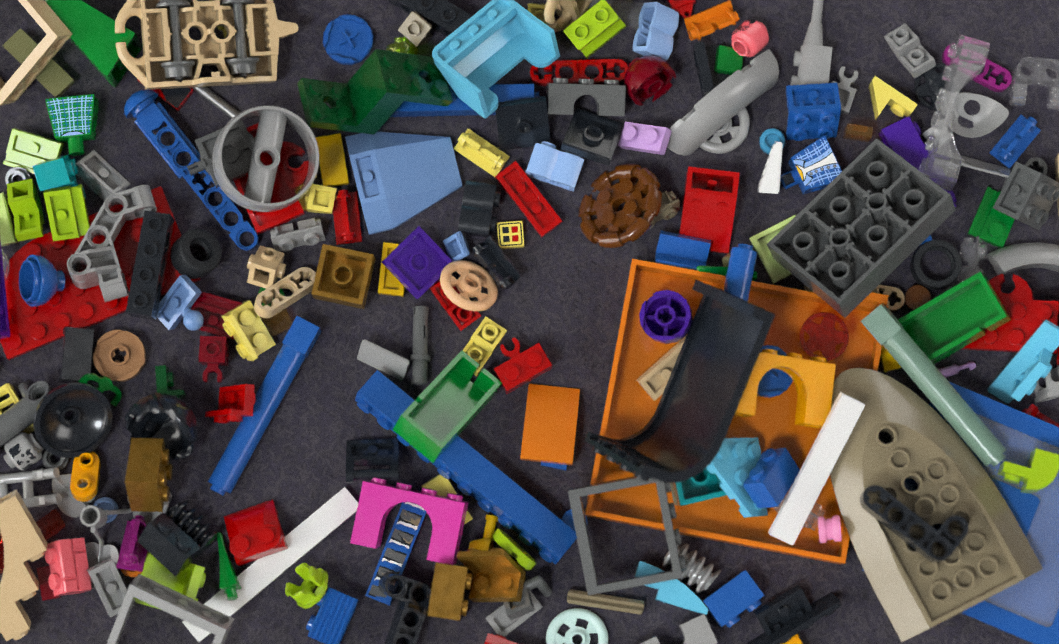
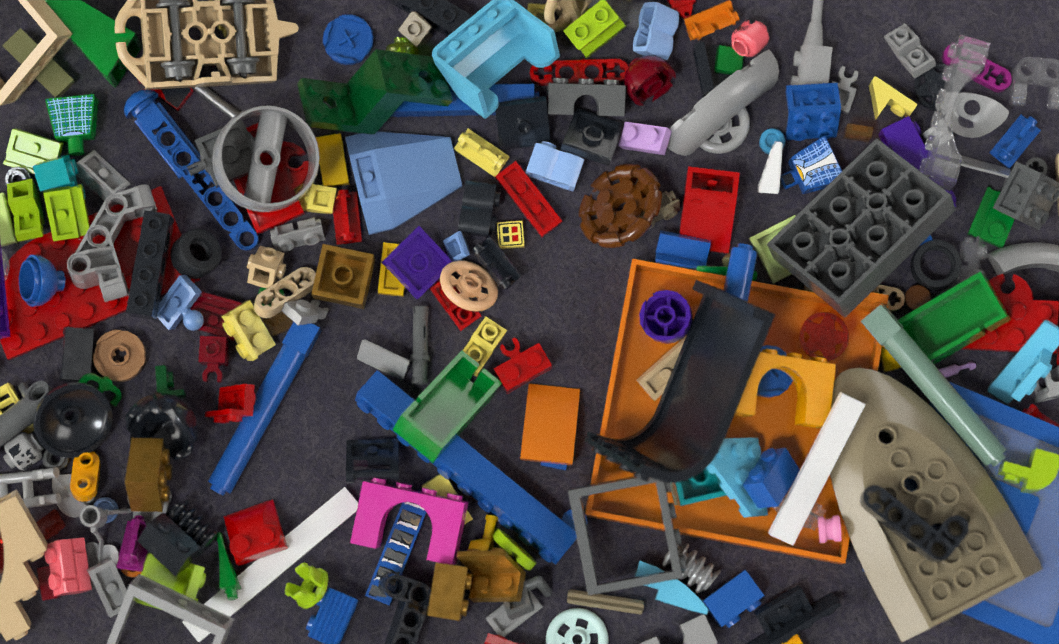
none -> light grey plate [282,299,329,326]

